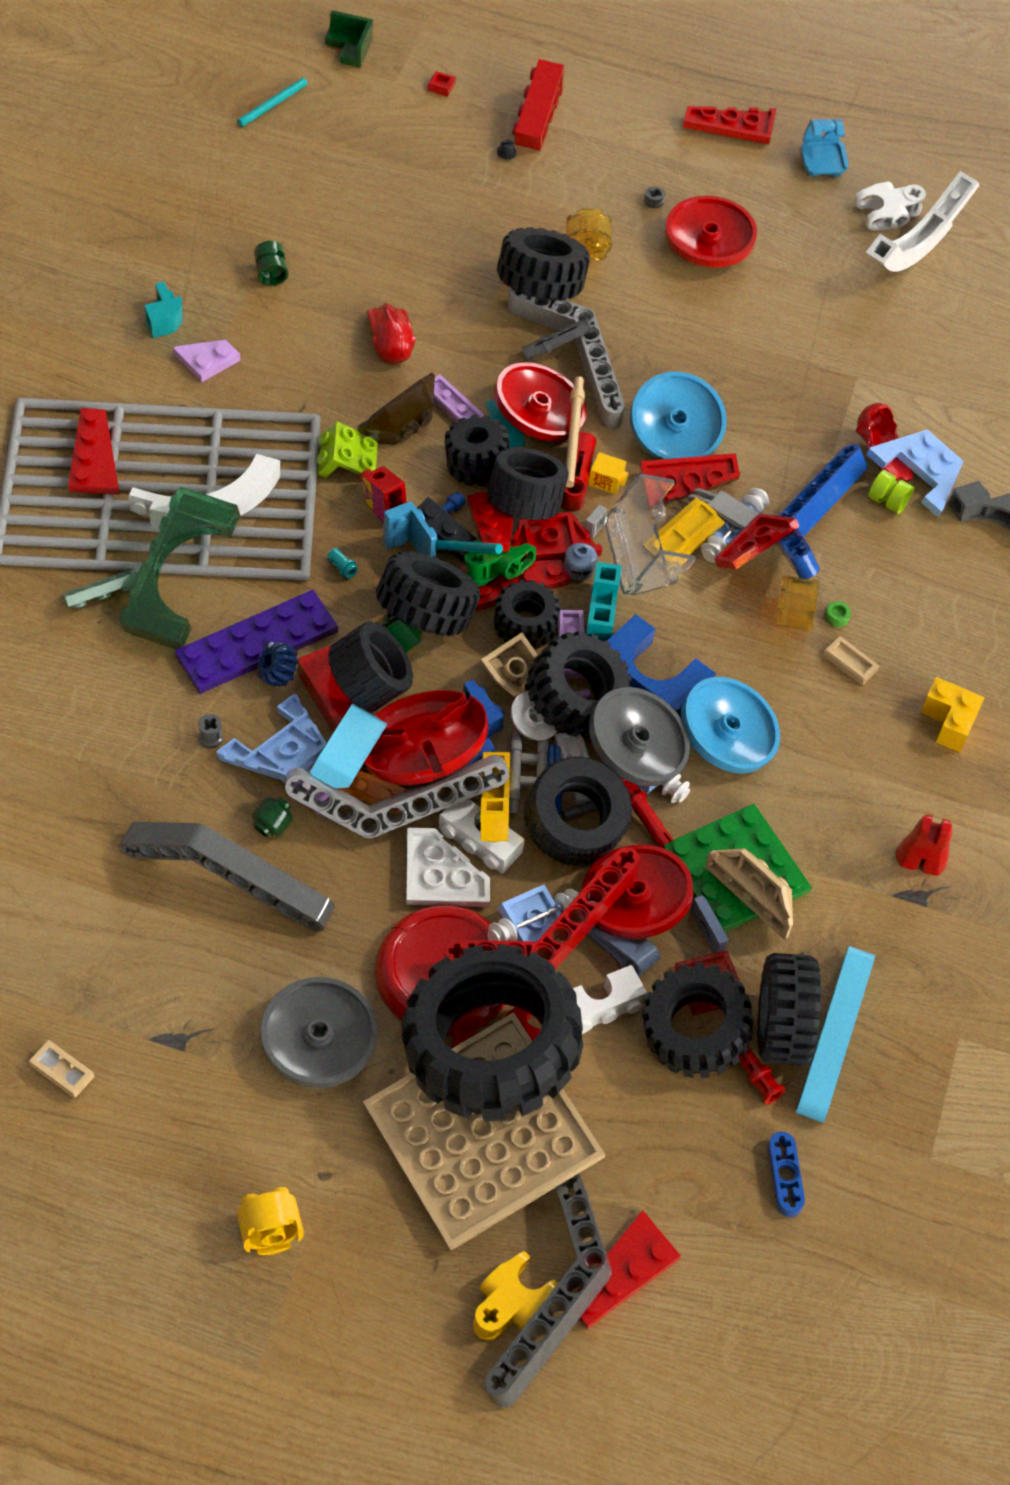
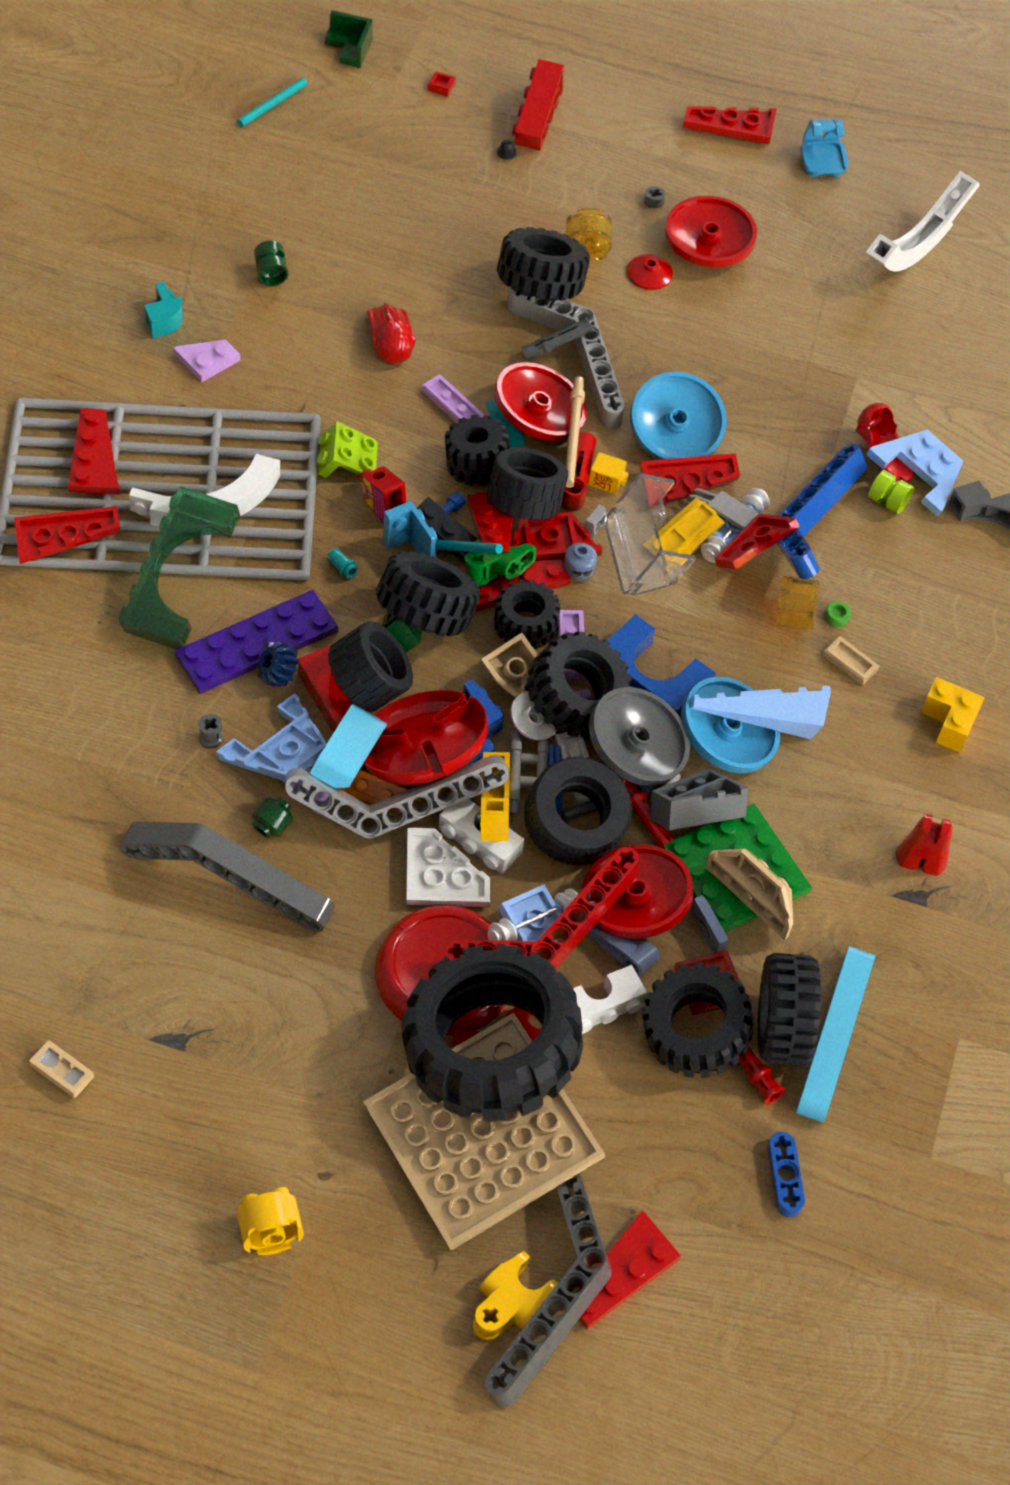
sand green plate [60,569,142,609] -> none
dark grey dish [261,977,377,1088] -> none
dark brown wedge [358,373,435,445] -> none
teal arch [586,562,622,641] -> none
white piece [854,182,926,231] -> none
none -> red wing [14,506,121,564]
none -> red dish [627,254,673,290]
none -> dark grey wedge [650,768,749,830]
none -> light blue wedge [690,686,831,740]

